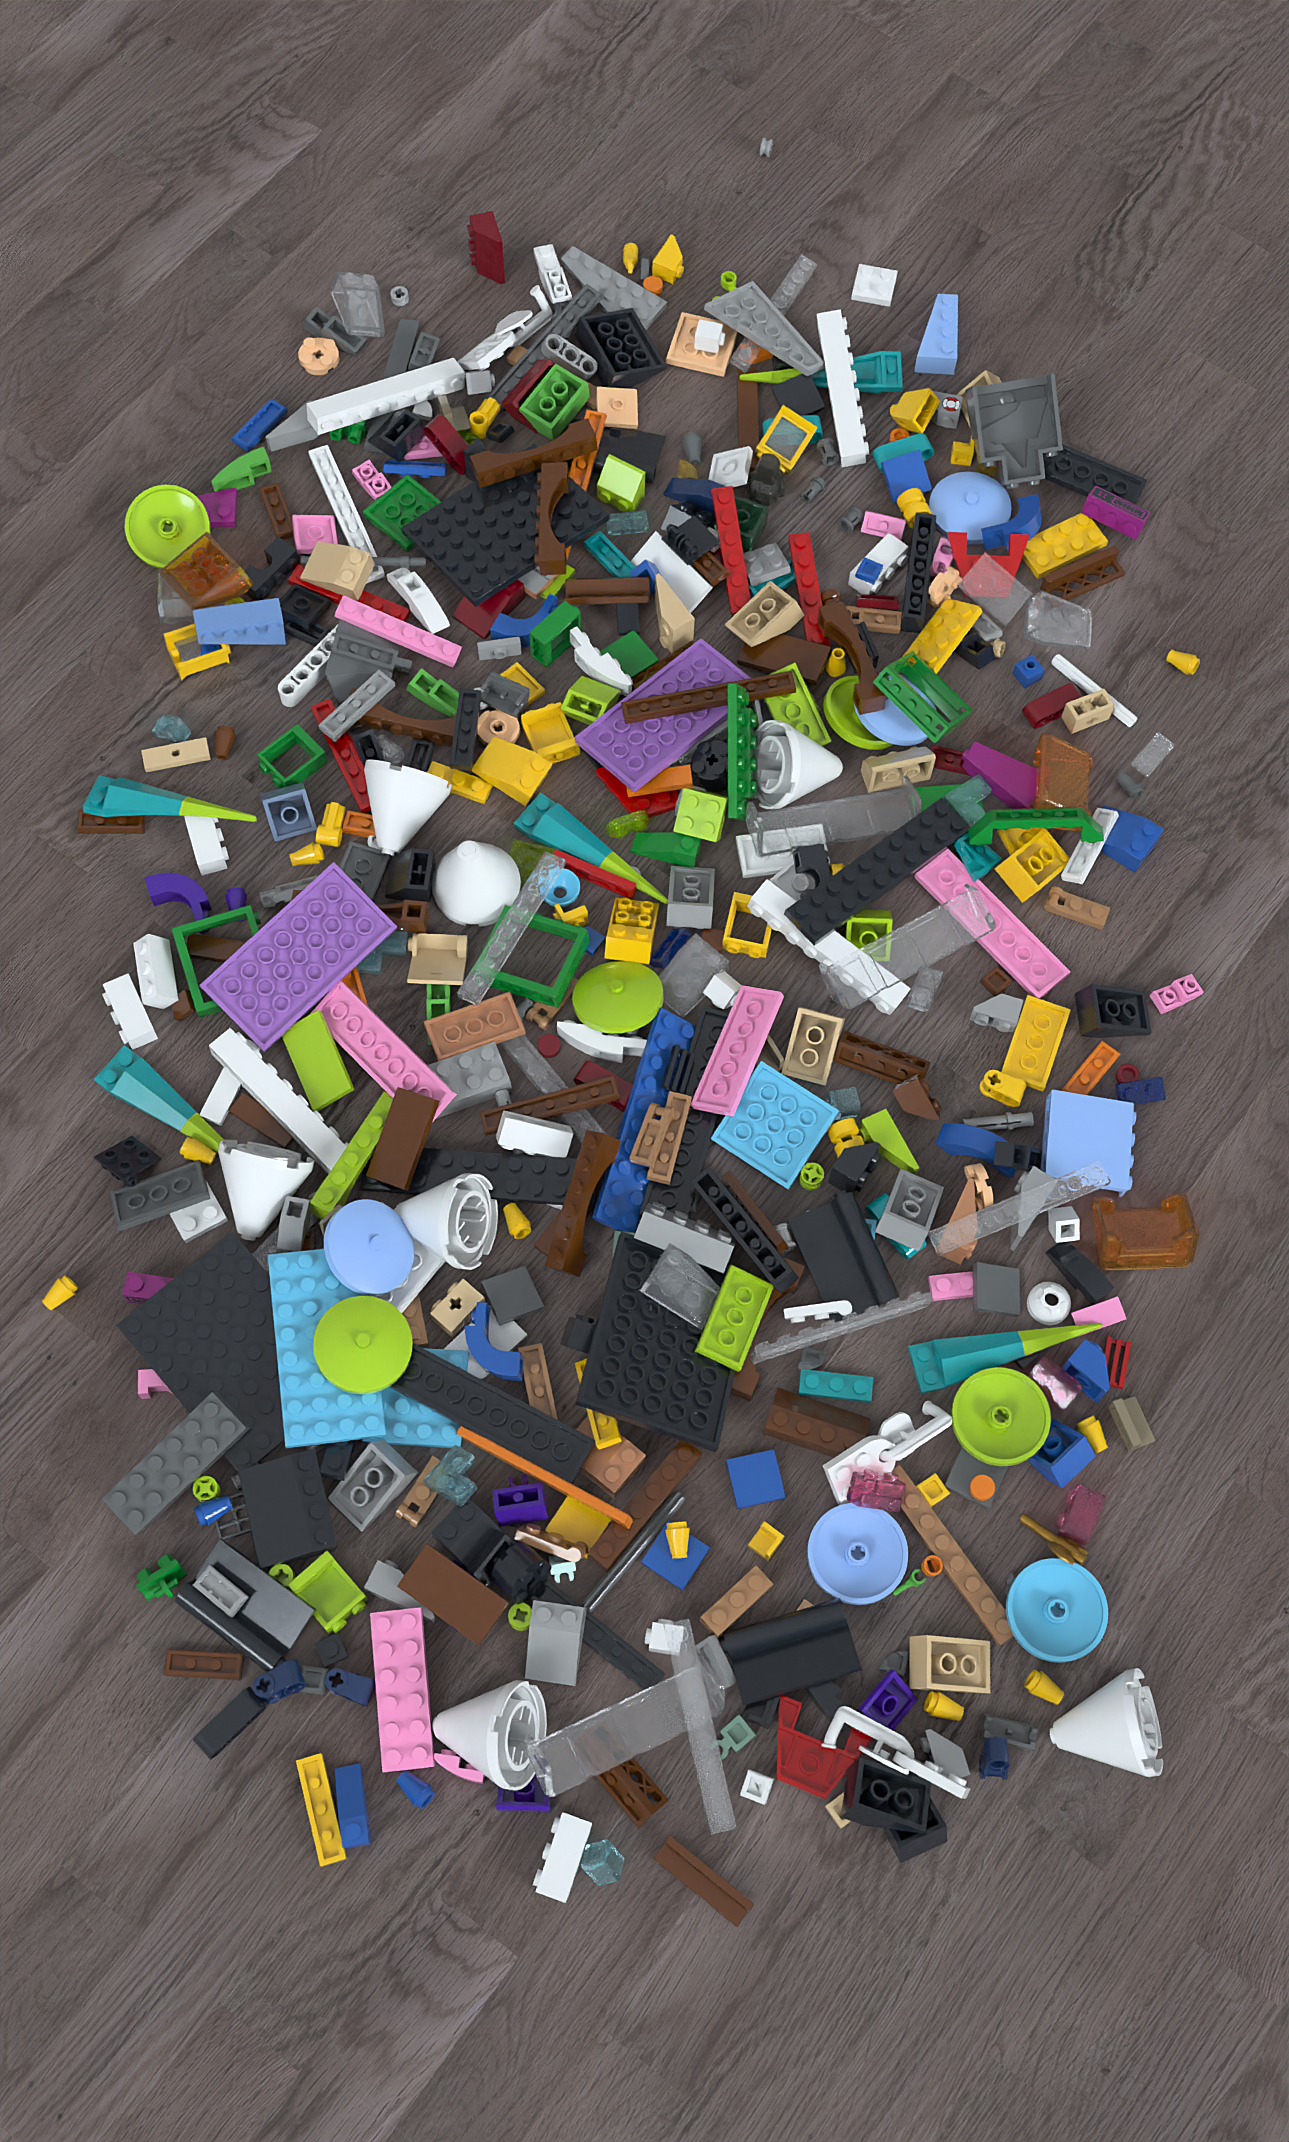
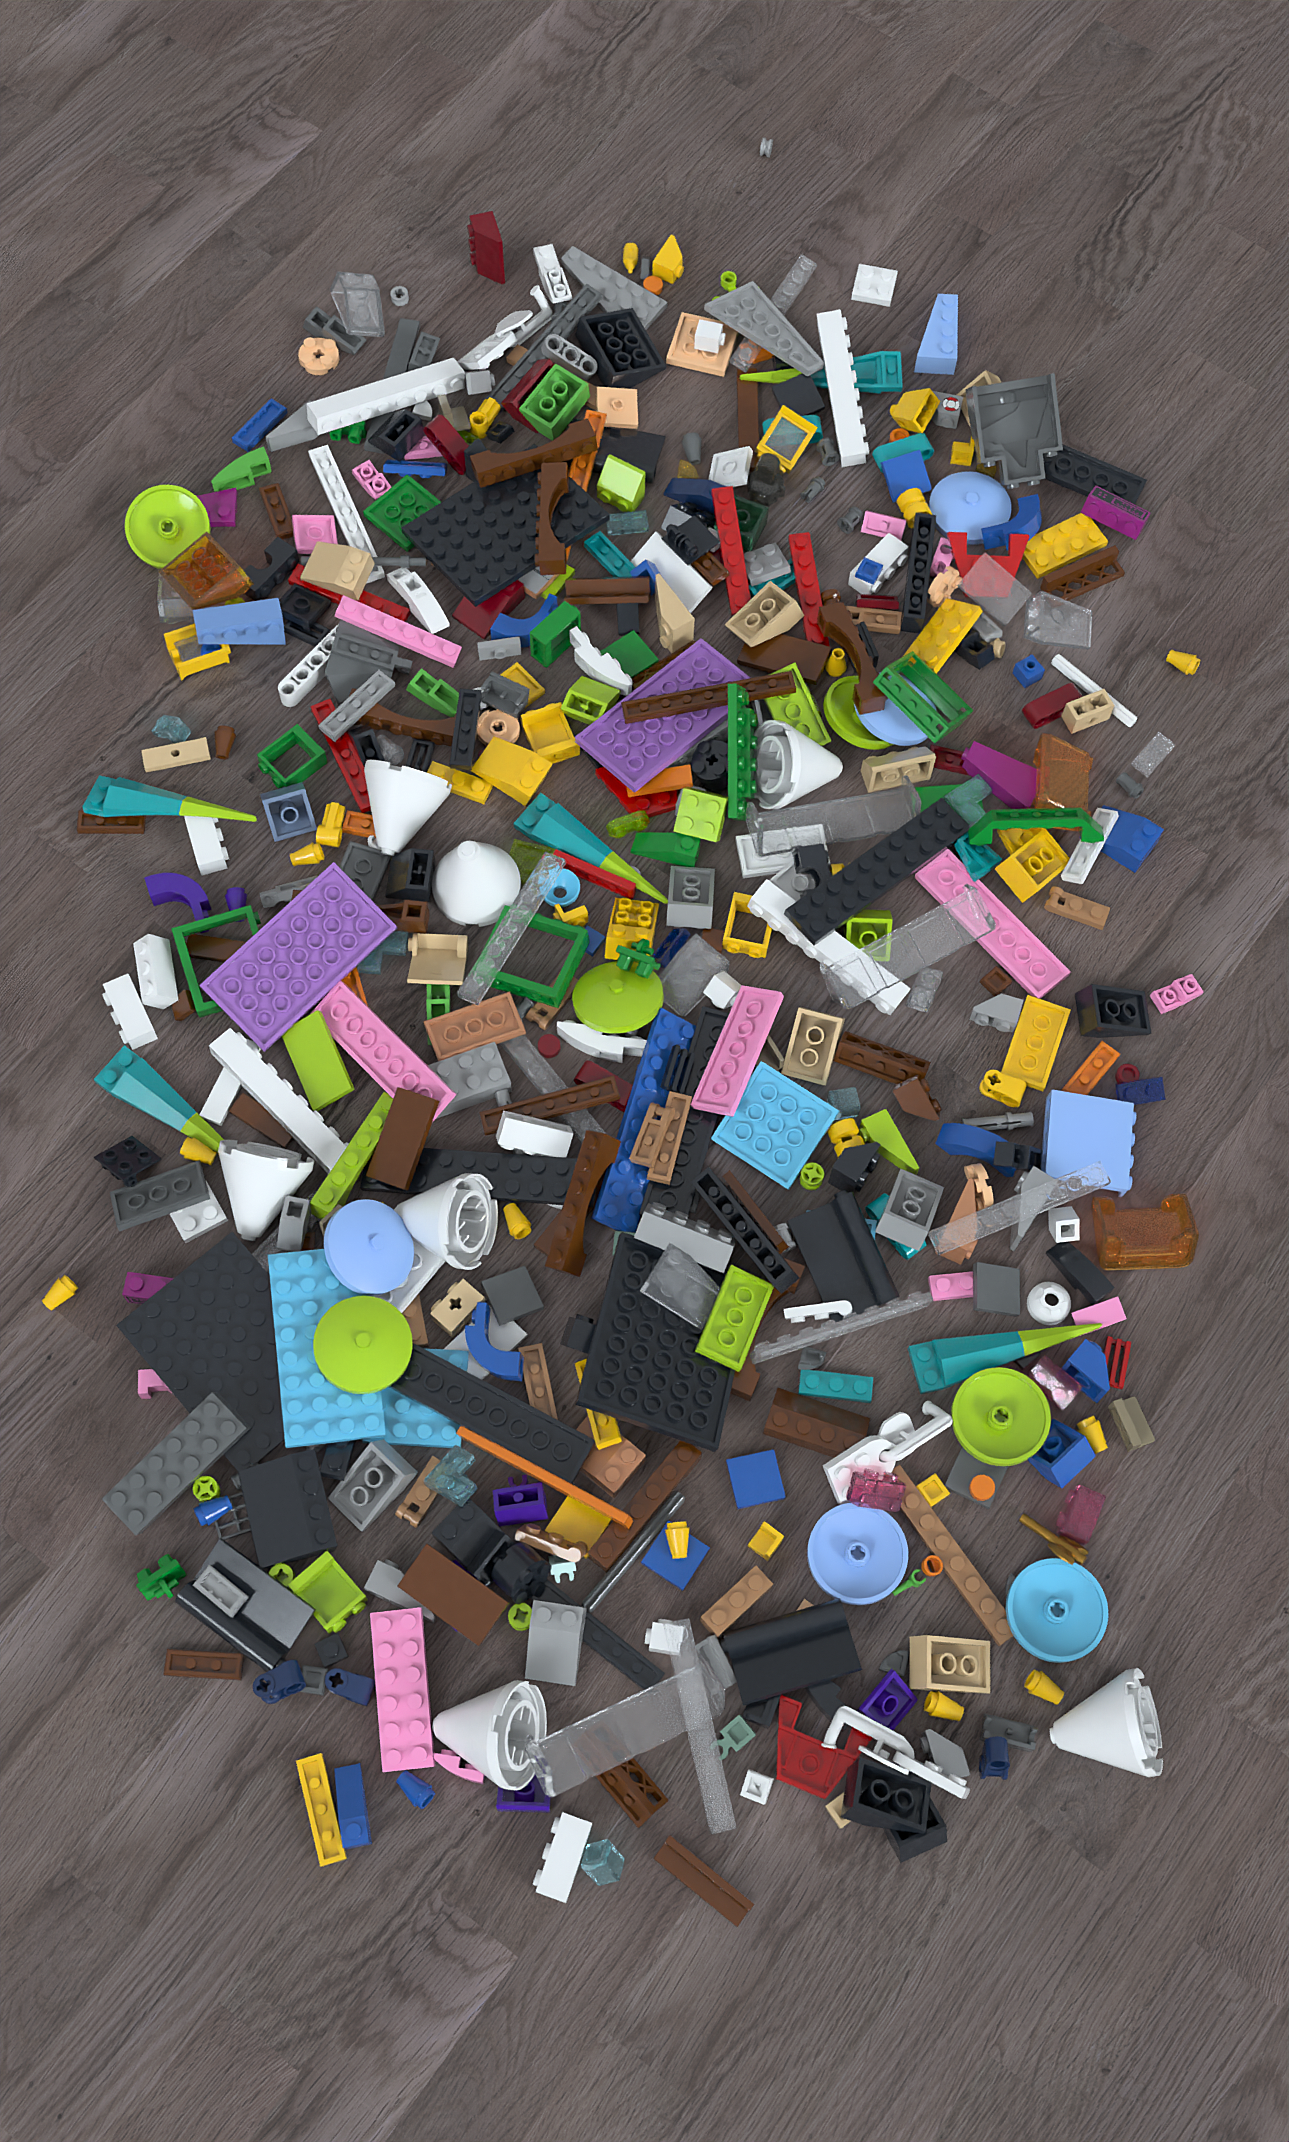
black beam [193,1686,267,1760] -> none
none -> green hips [616,938,661,979]

